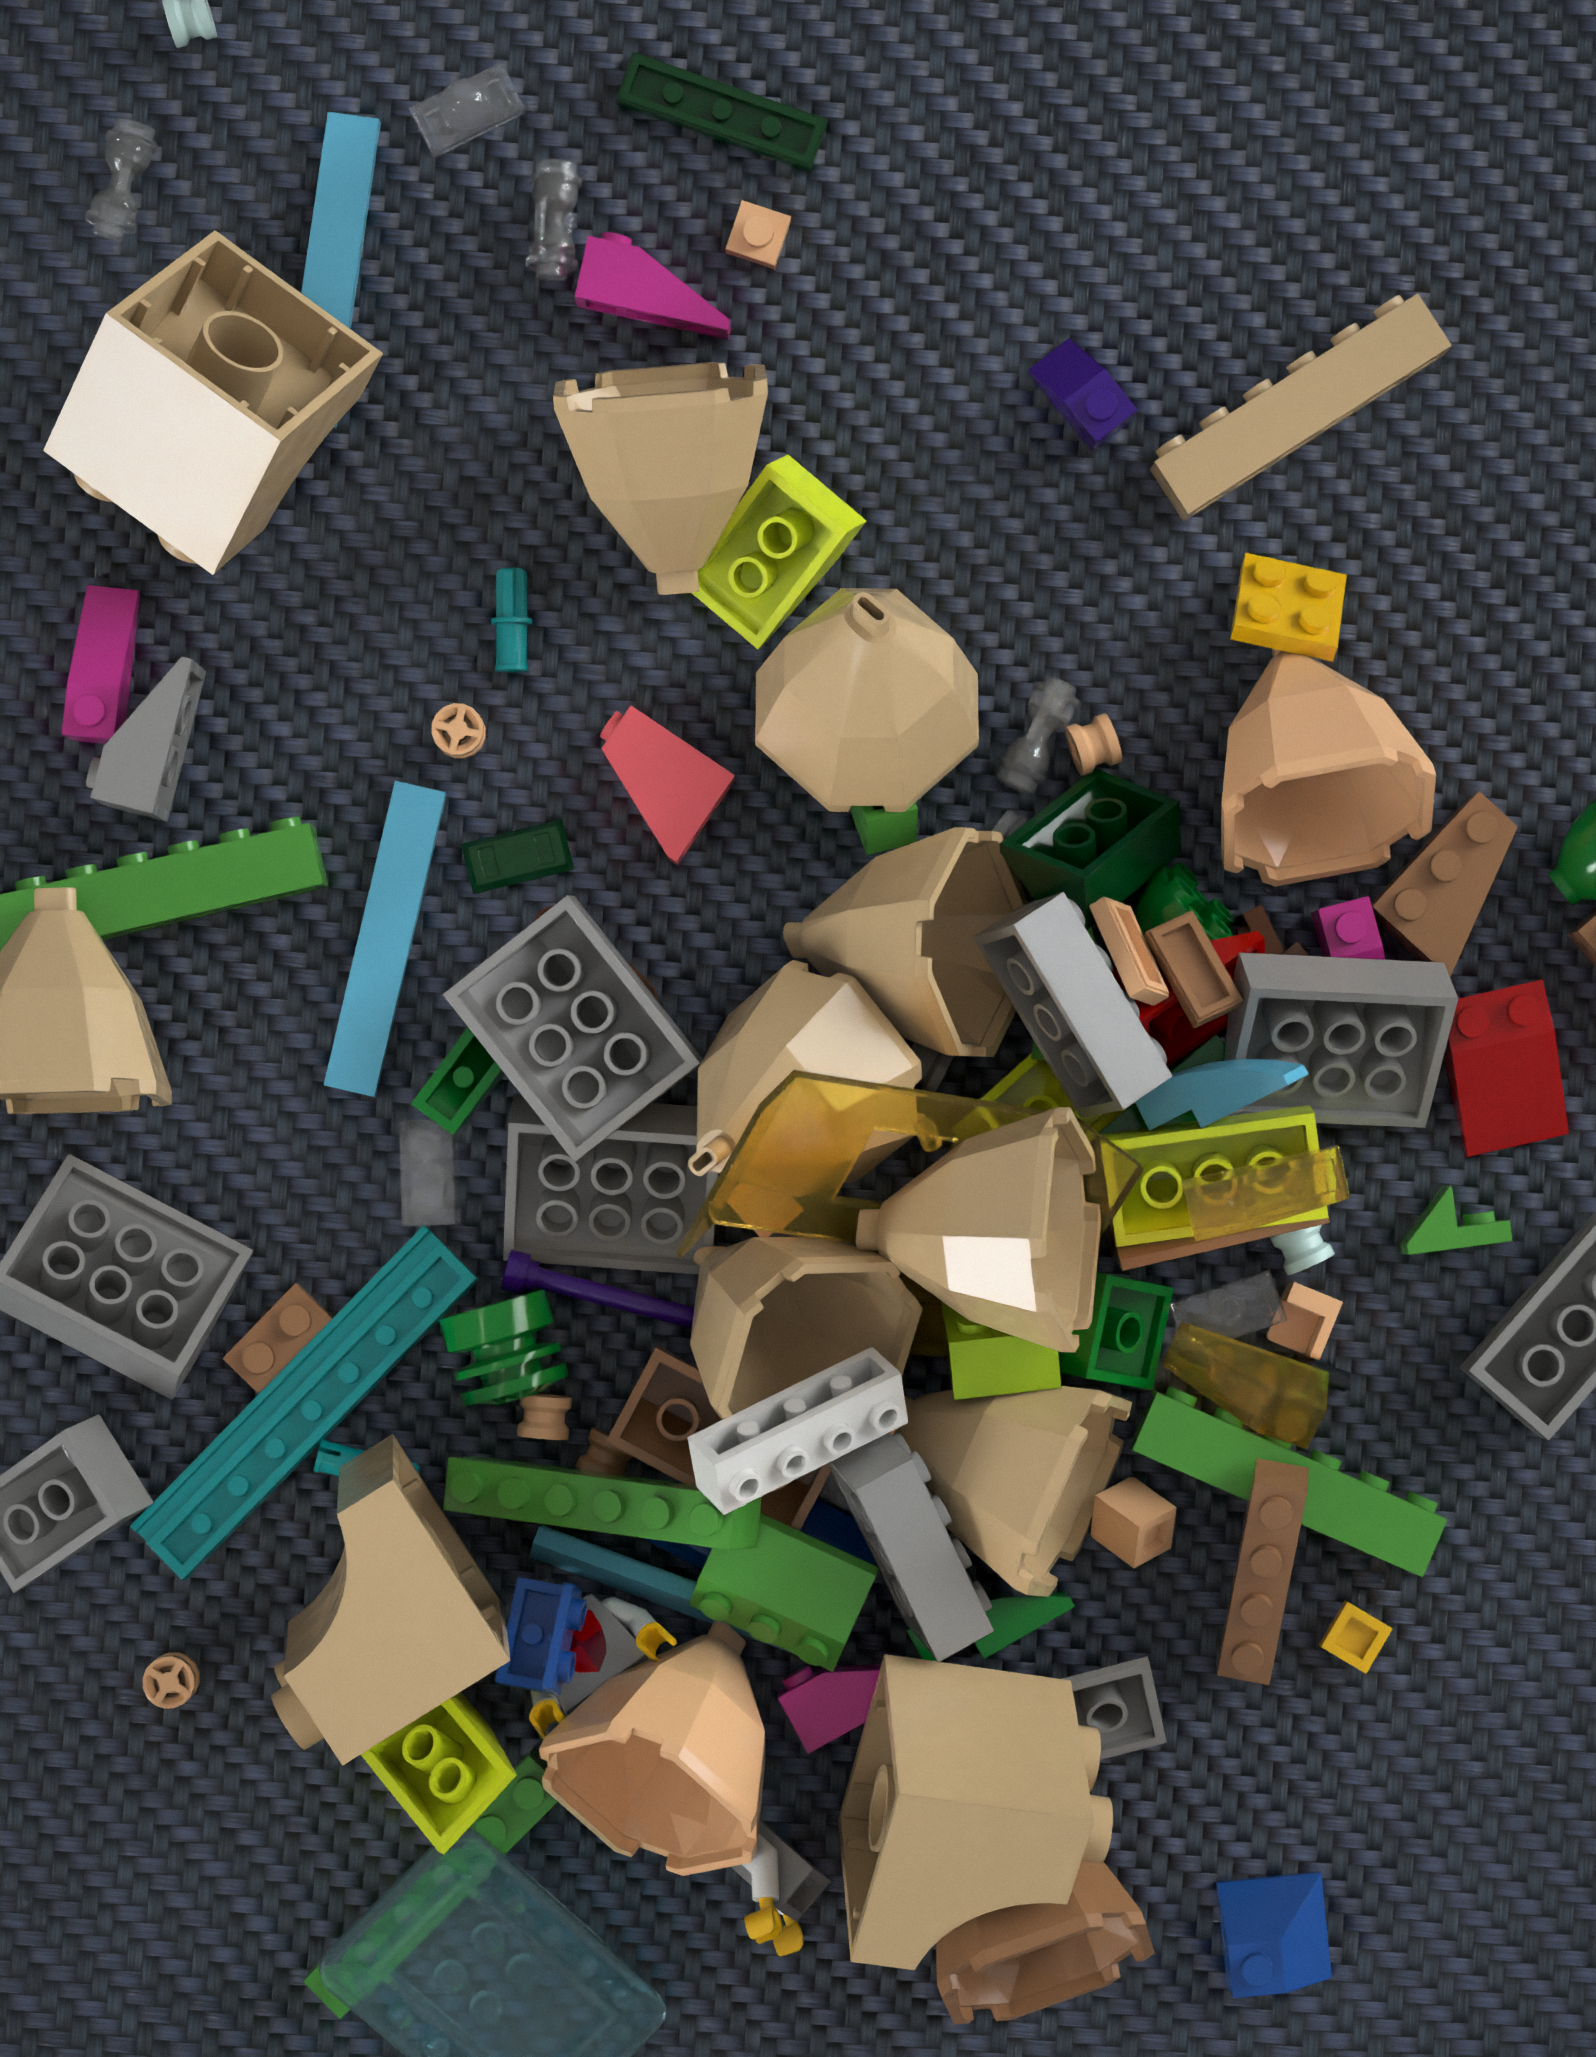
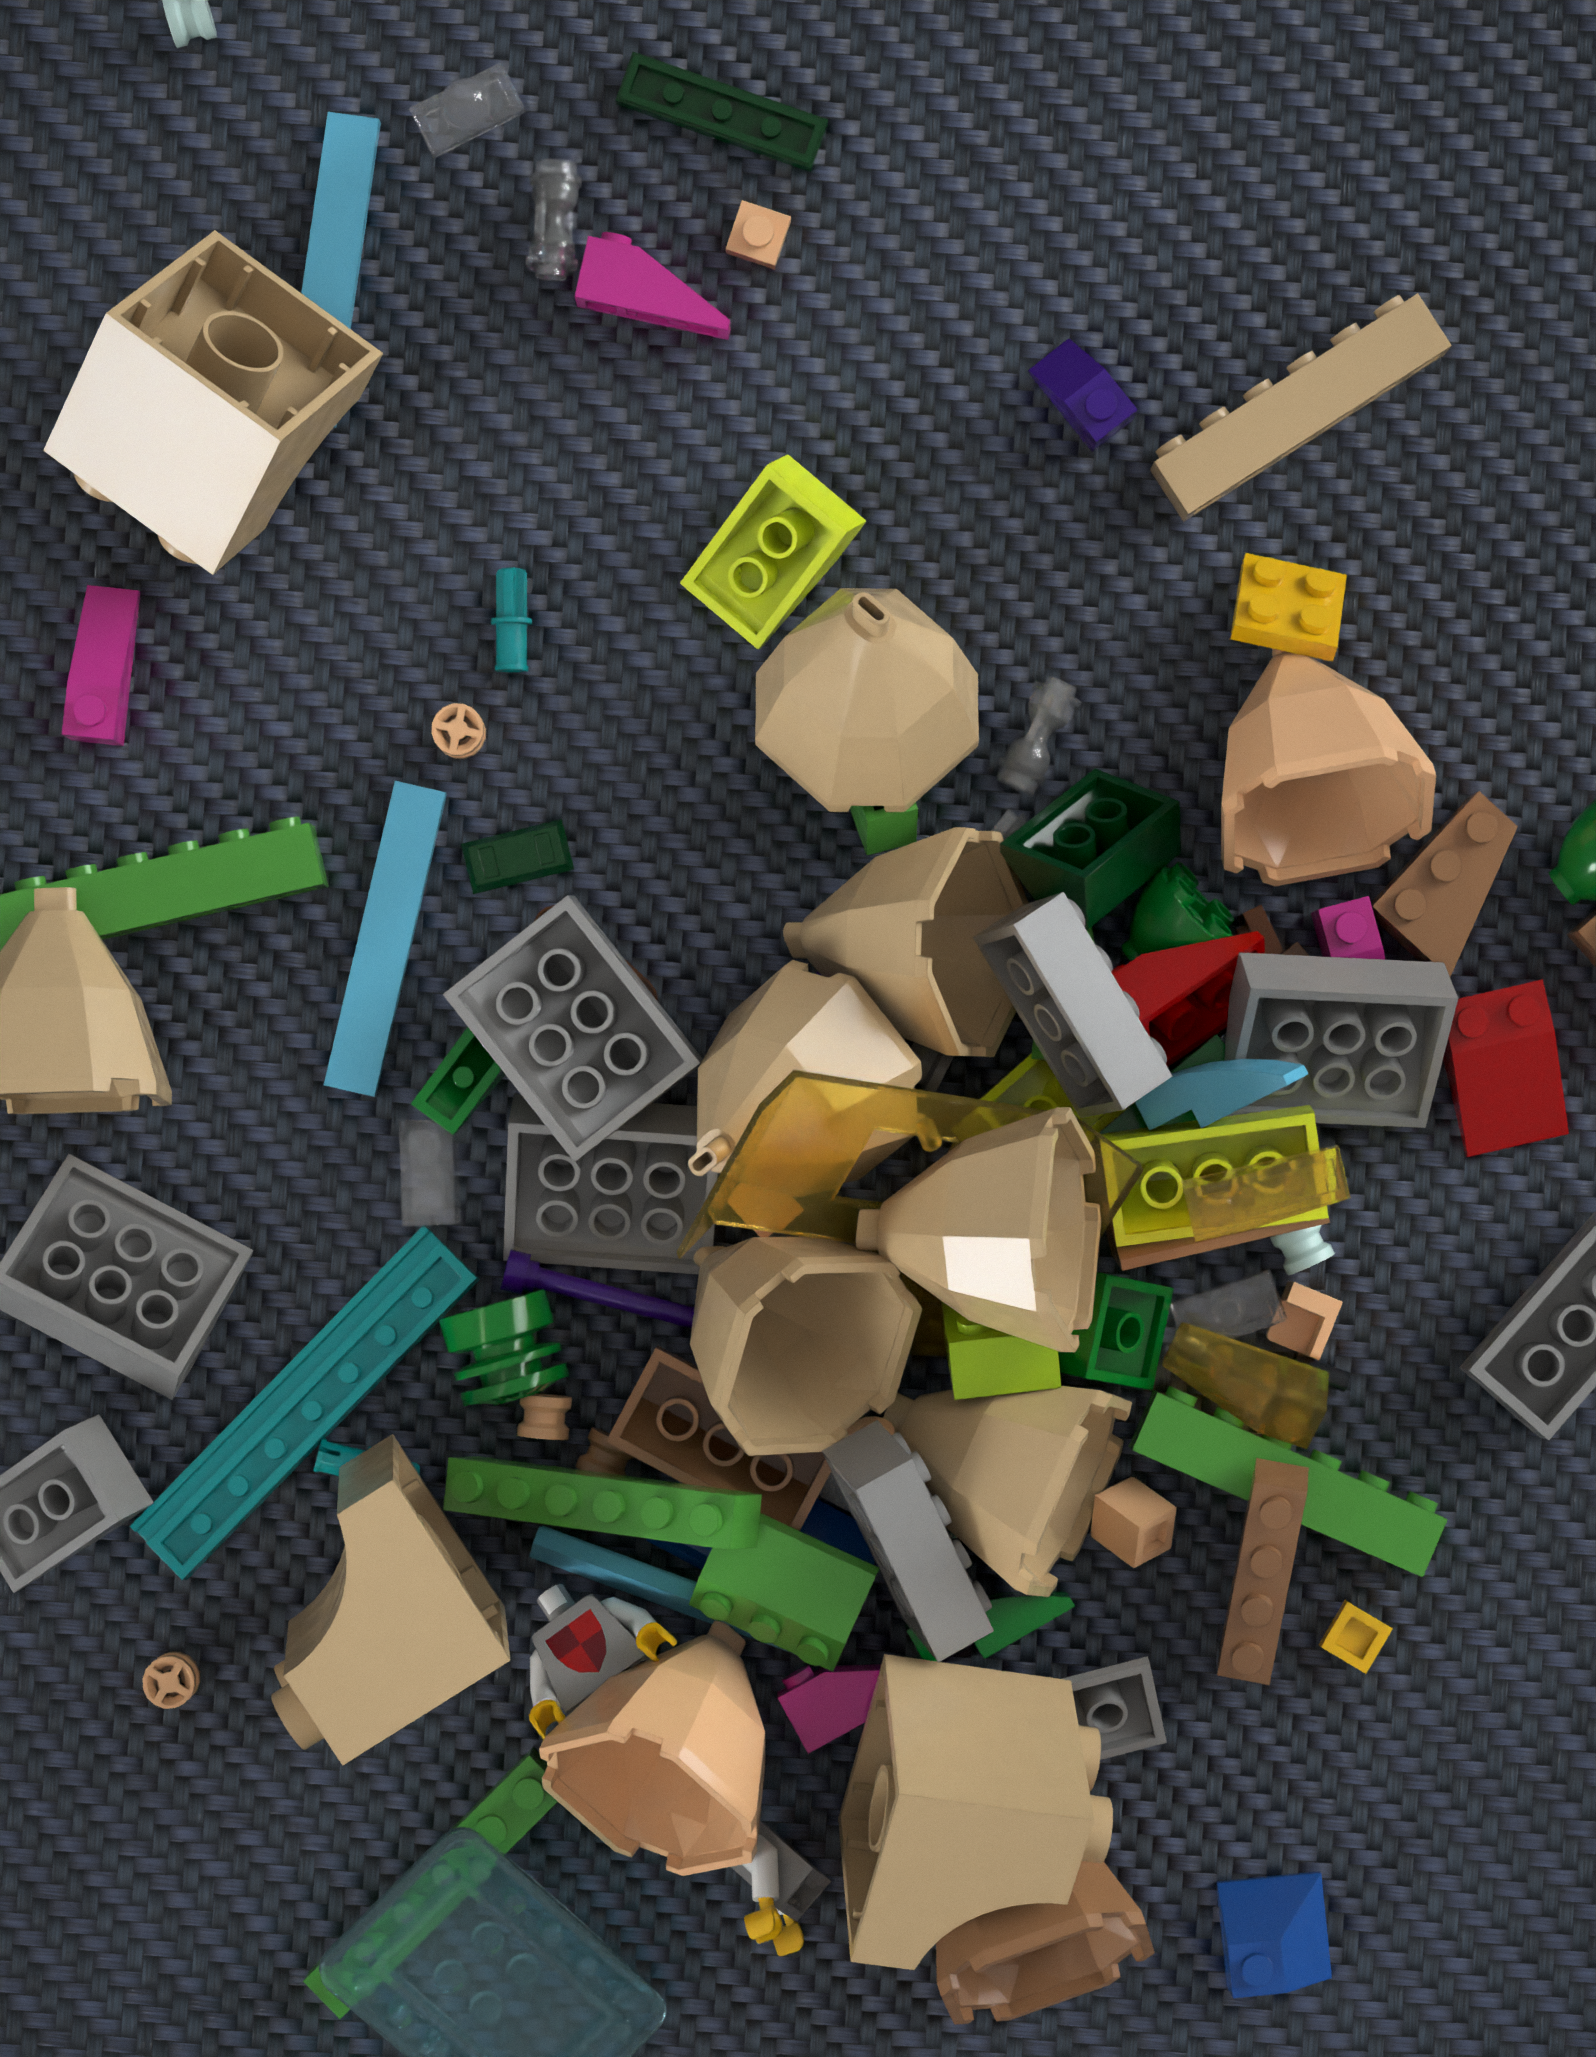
clear piece [85,118,158,241] -> none
light grey slope [86,657,206,822] -> none
medium nougat plate [222,1283,333,1394] -> none
neon yellow slope [360,1692,517,1855] -> none
blue bracket [495,1577,587,1696] -> none
tan piece [553,362,768,595] -> none
coral slope [600,705,736,866] -> none
white brick [687,1347,908,1515] -> none
light nougat wheel [1065,713,1122,776] -> none
light nougat tile [1089,897,1169,1006] -> none
medium nougat tile [1144,910,1244,1029] -> none
bright green slope [1400,1185,1513,1255] -> none

